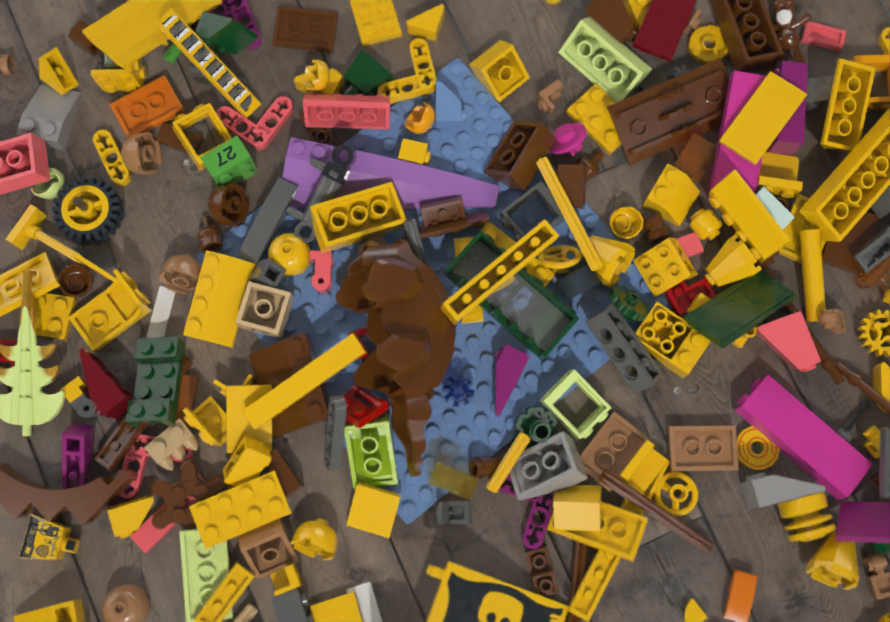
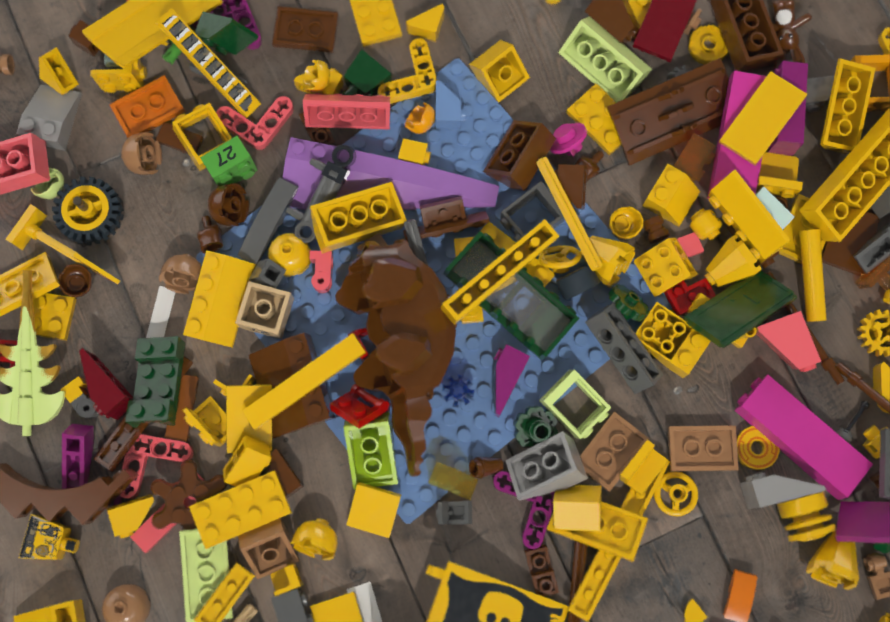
yellow bracket [68,269,152,352] -> none
yellow beam [93,130,131,187] -> none
tan plate [144,418,198,471] -> none
dark grey beam [324,395,346,470] -> none
yellow axle [486,432,530,493] -> none
medium nougat bracket [537,79,563,116] -> none
reddish brown axle [598,470,714,553] -> none
coral tile [800,21,847,52] -> none
medium nougat plate [819,309,847,334] -> none

